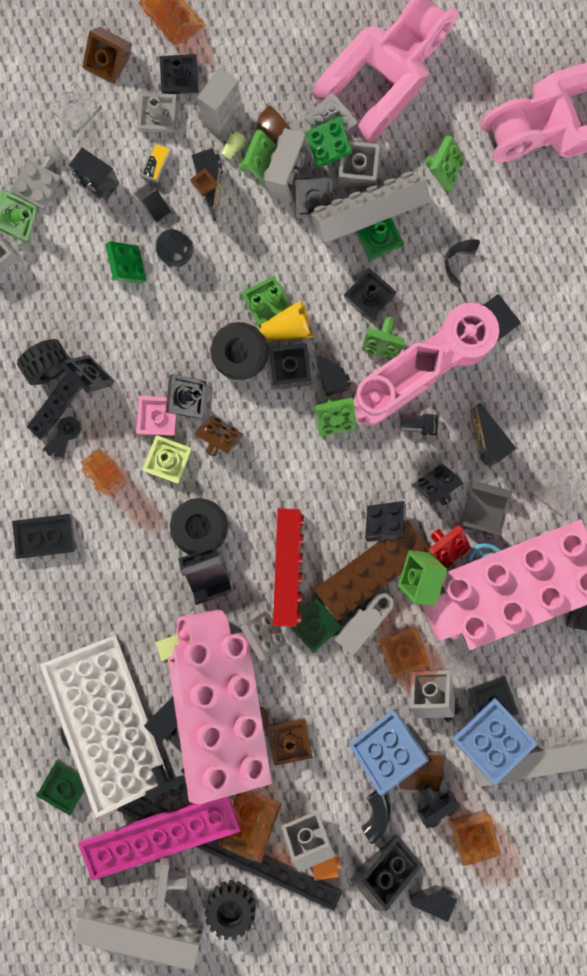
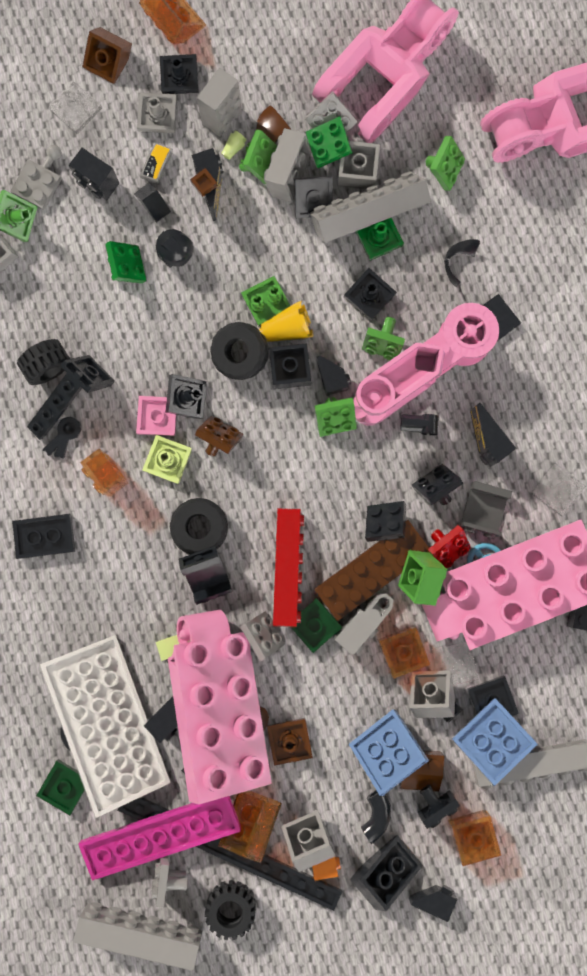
black plate [145,764,186,806] -> none

